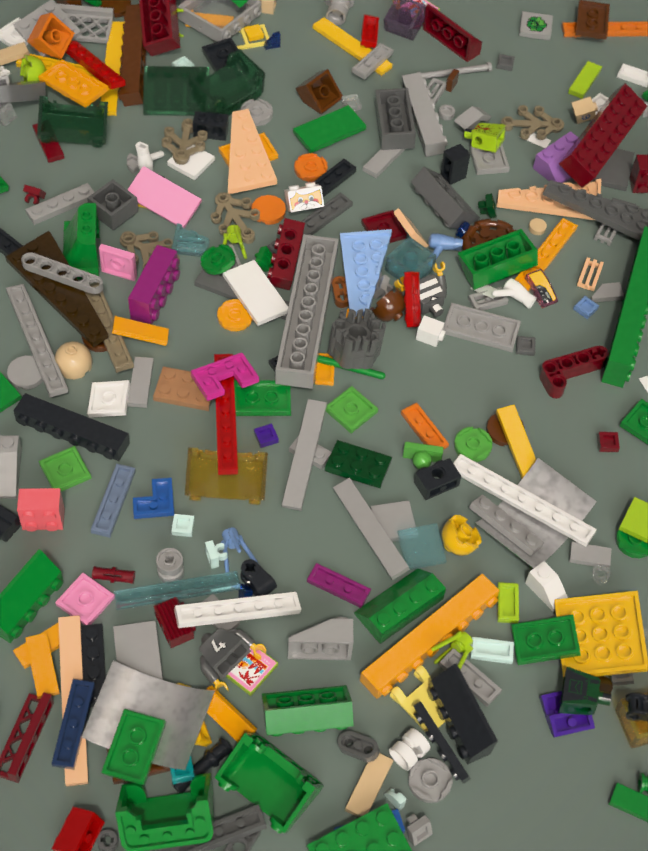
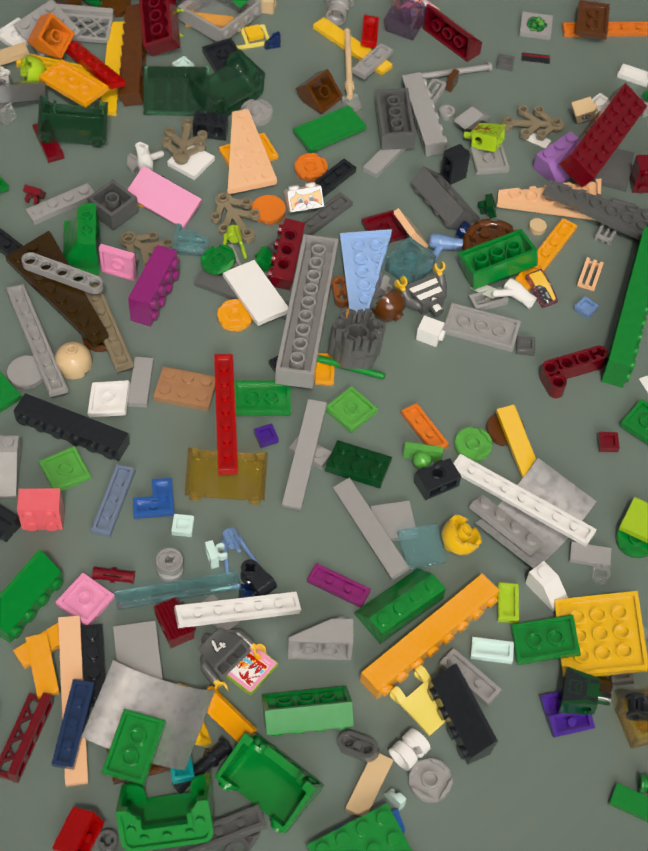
light orange tile [112,316,169,346] -> none
dark pink plate [191,352,259,401] -> none
red plate [403,272,421,327] -> none
light grey tile [406,814,433,847] -> none
black plate [414,701,471,784] -> none
lime plant [431,631,473,670] -> none
lime tile [568,61,602,99] -> none
light grey tile [591,282,624,302] -> none
none -> tan bar [344,28,354,100]
none -> black sticker [522,53,550,64]

